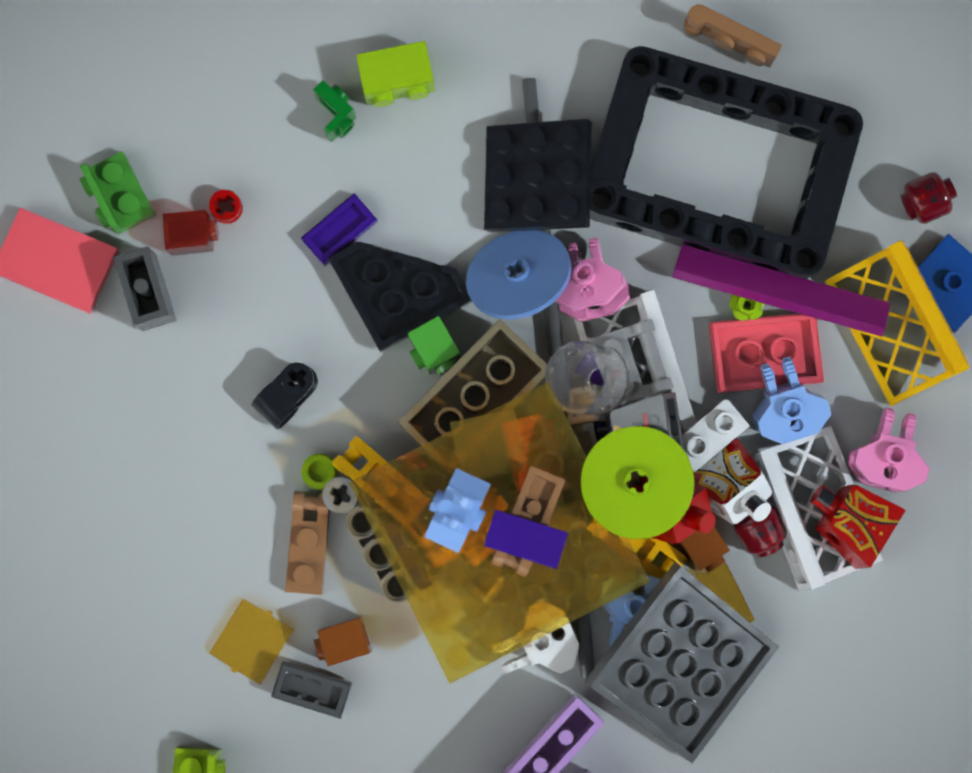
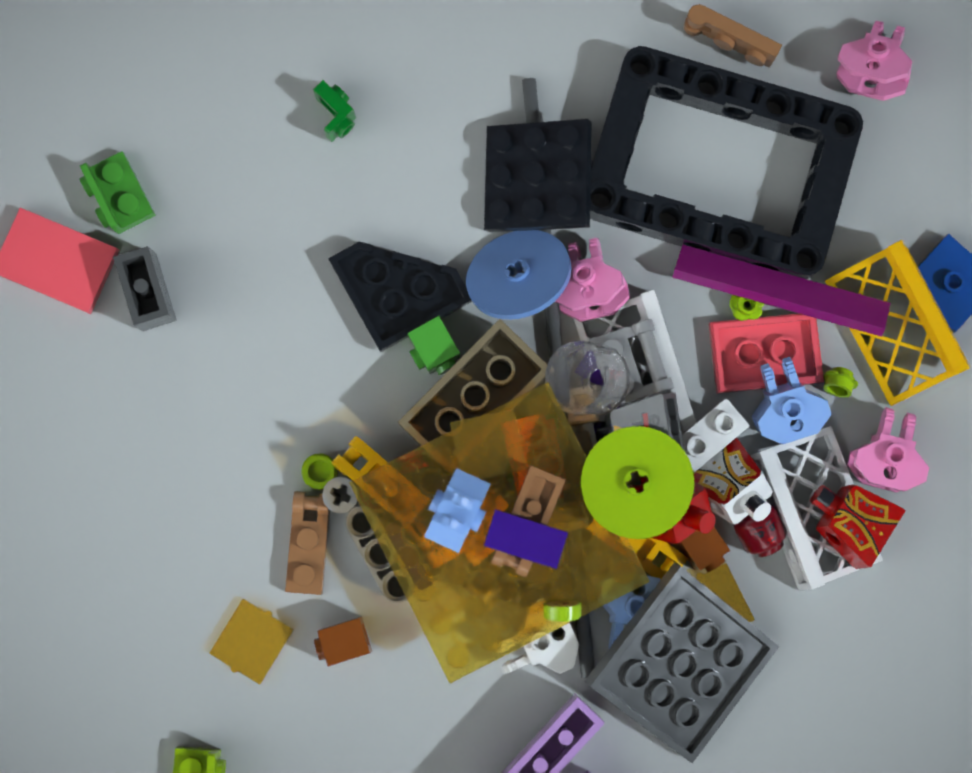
clear red brick [162,210,219,256] -> none
red bush [209,190,243,224] -> none
black piece [251,362,318,430] -> none
dark grey plate [271,661,353,719] -> none
dark purple tile [301,193,378,267] -> none
lime brick [356,41,435,107] -> none
dark red head [900,172,957,224] -> none
none -> lime tile [543,600,581,622]
none -> lime plate [823,367,858,398]
none -> bright pink hinge [836,21,912,101]

